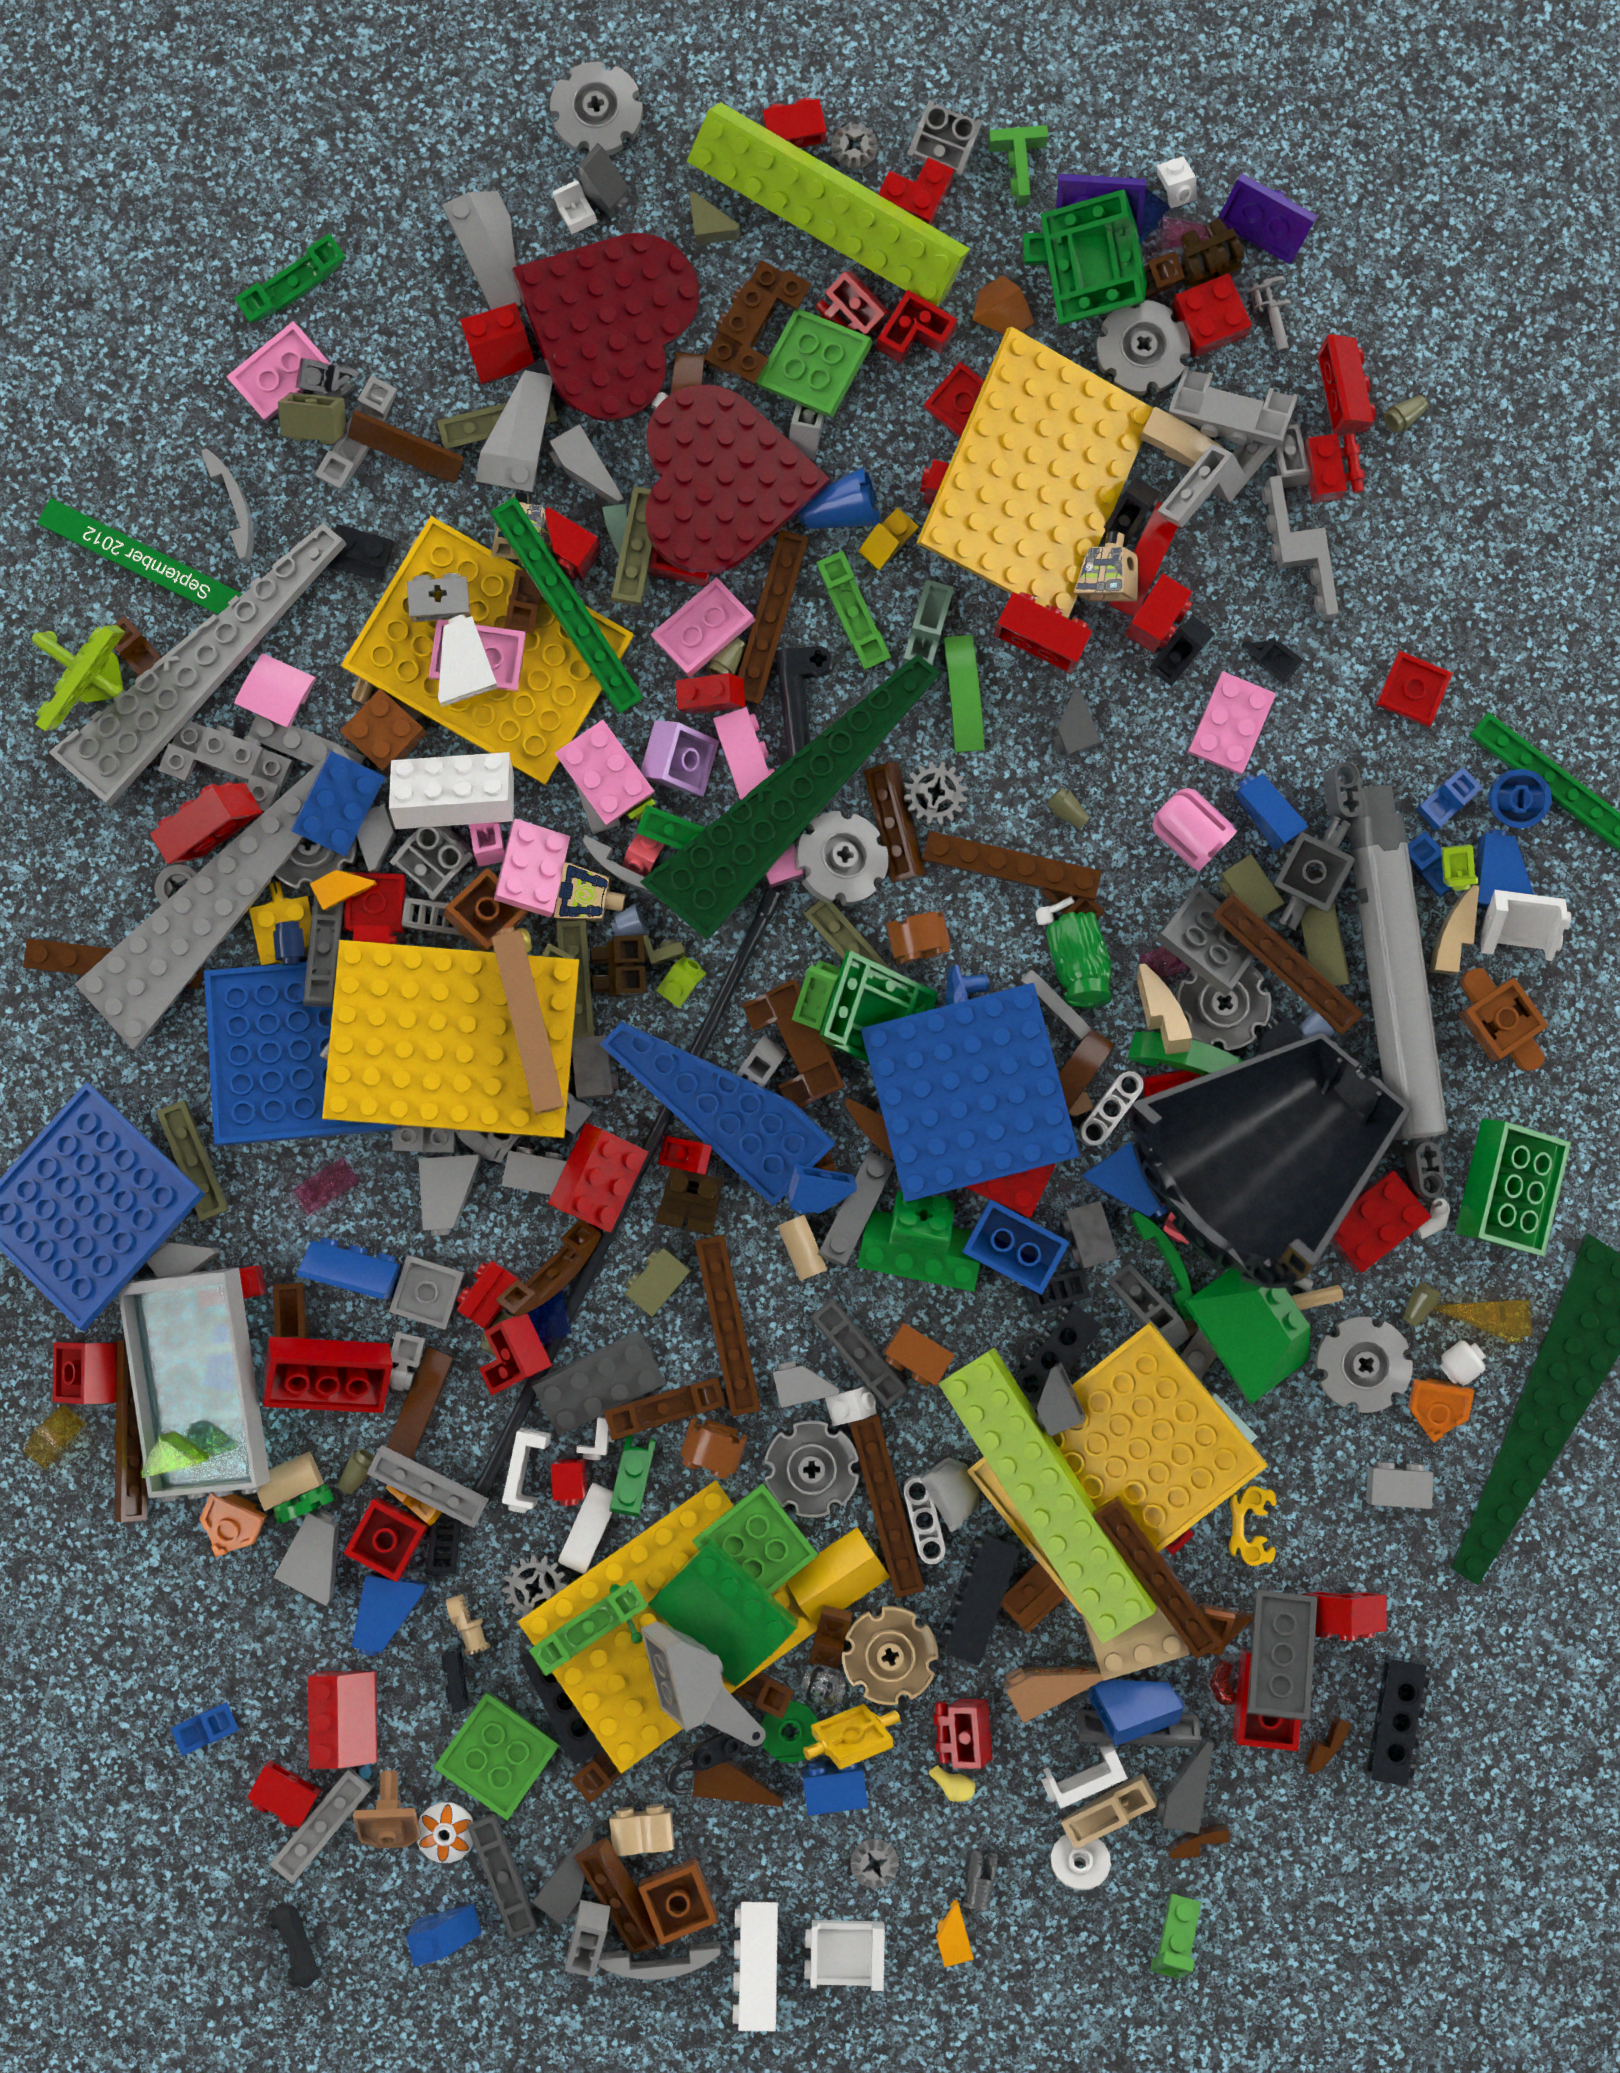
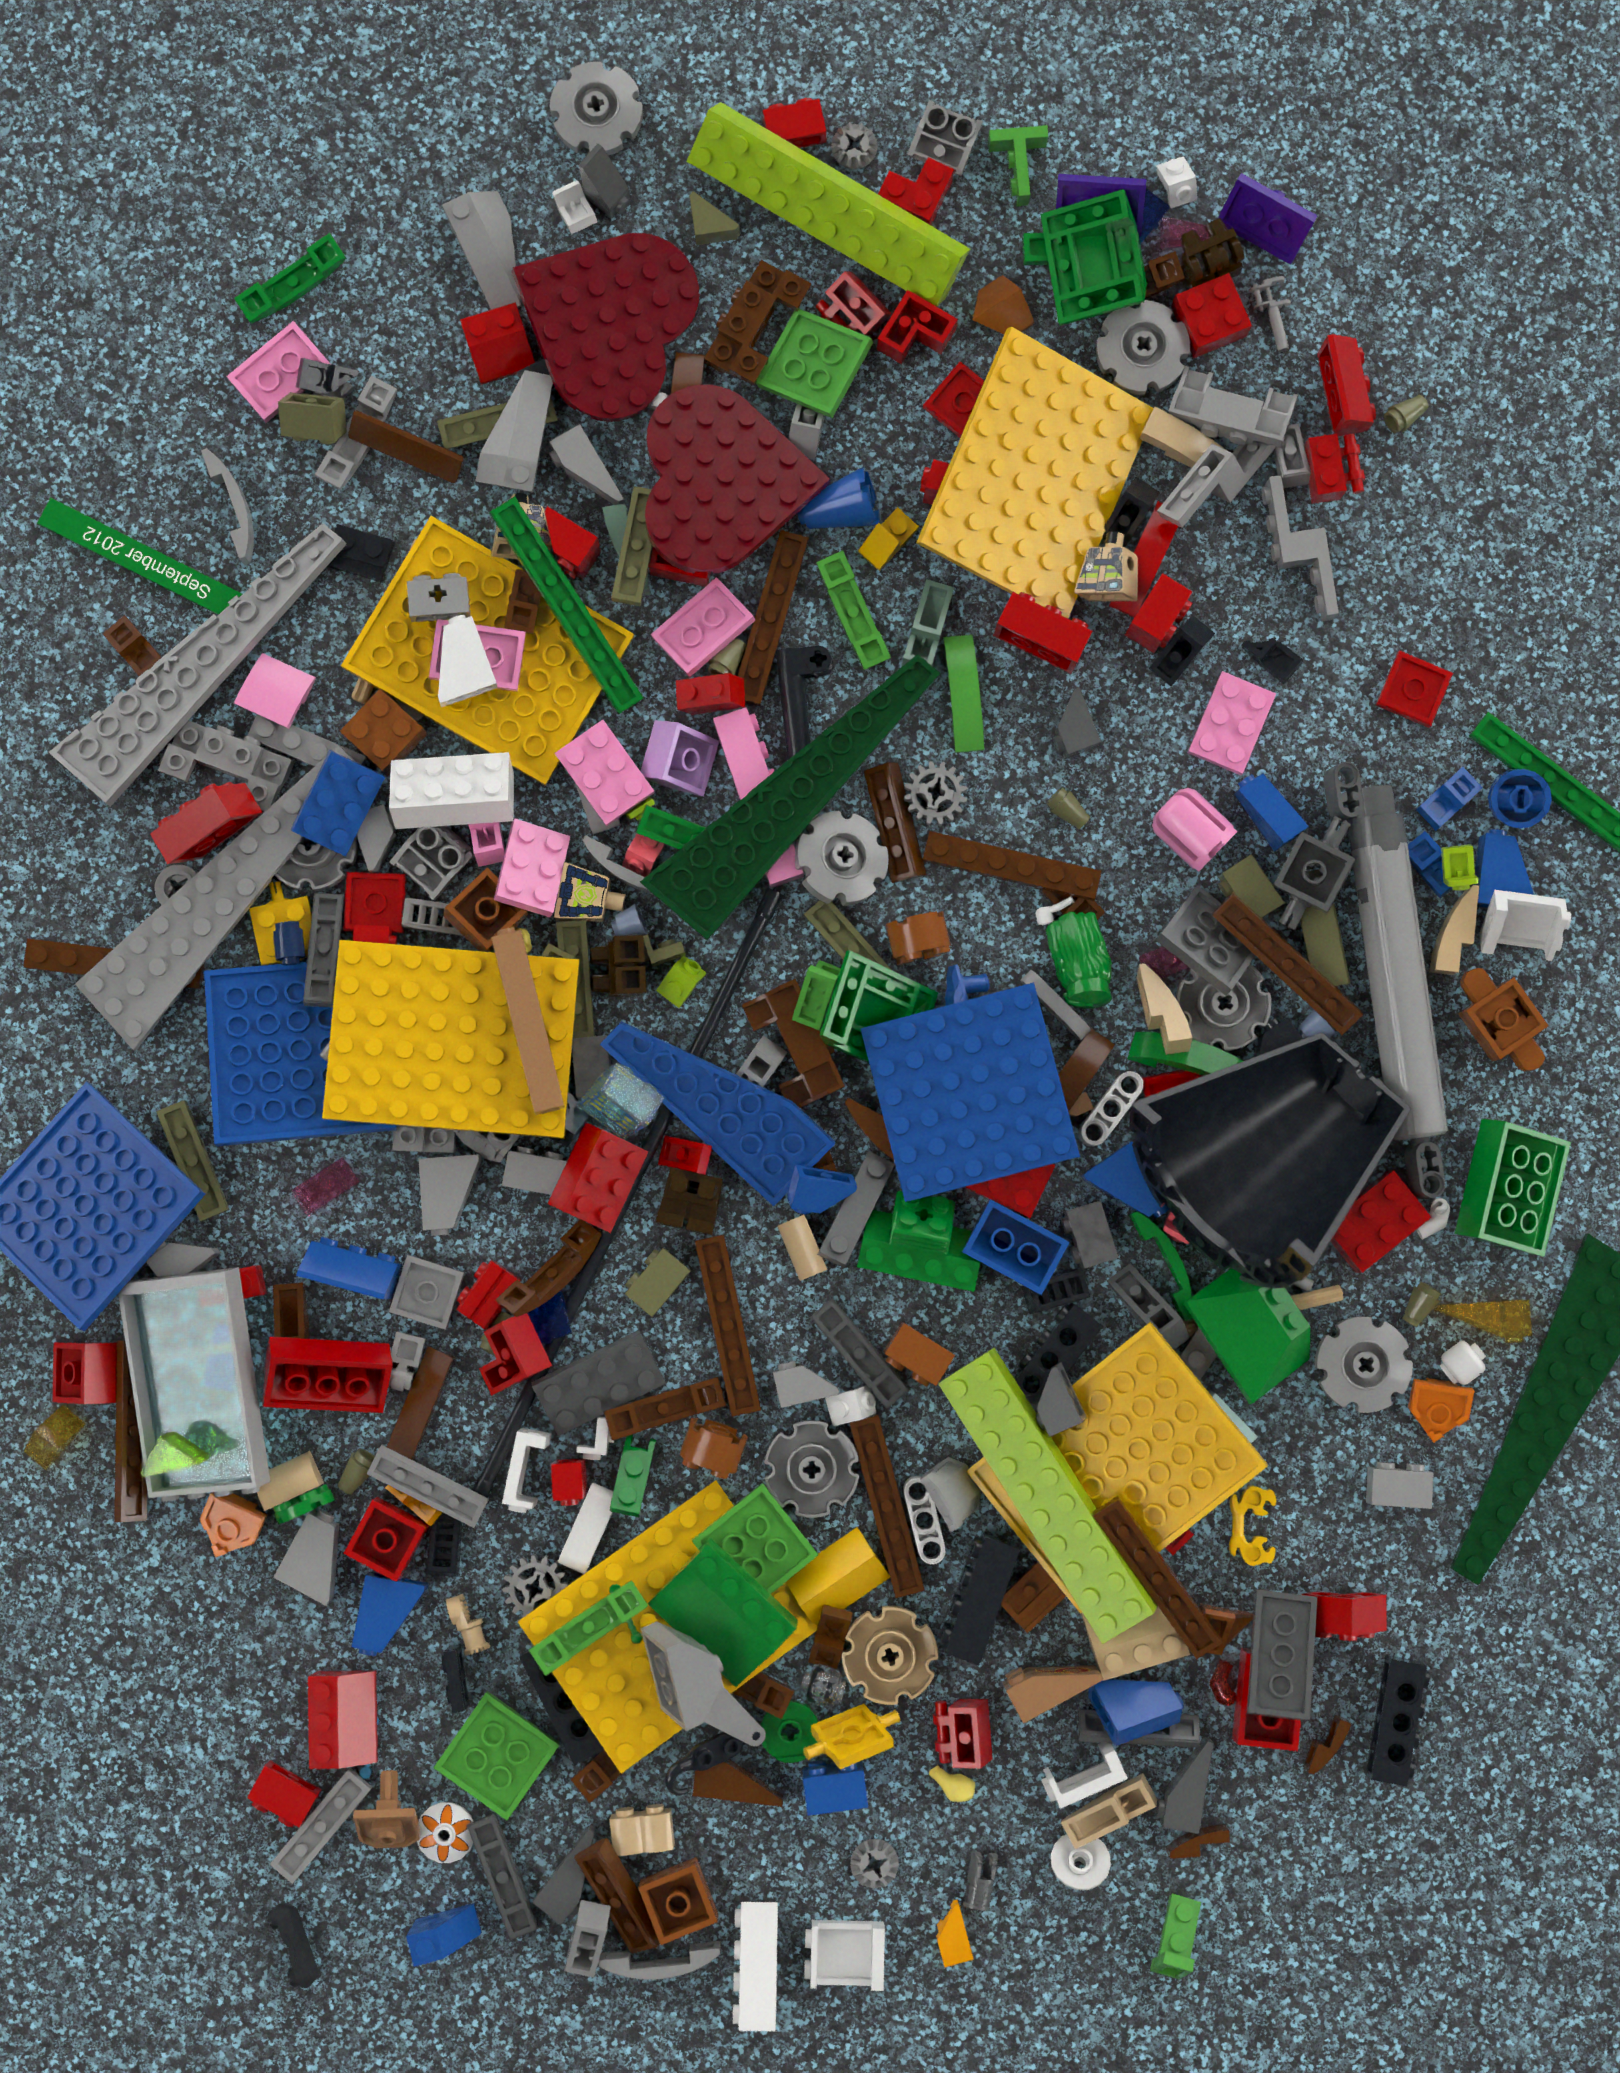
lime plate [32,625,125,731] -> none
blue slope [170,1702,239,1756] -> none
light orange slope [310,870,377,910] -> none
none -> clear light blue slope [576,1062,664,1139]

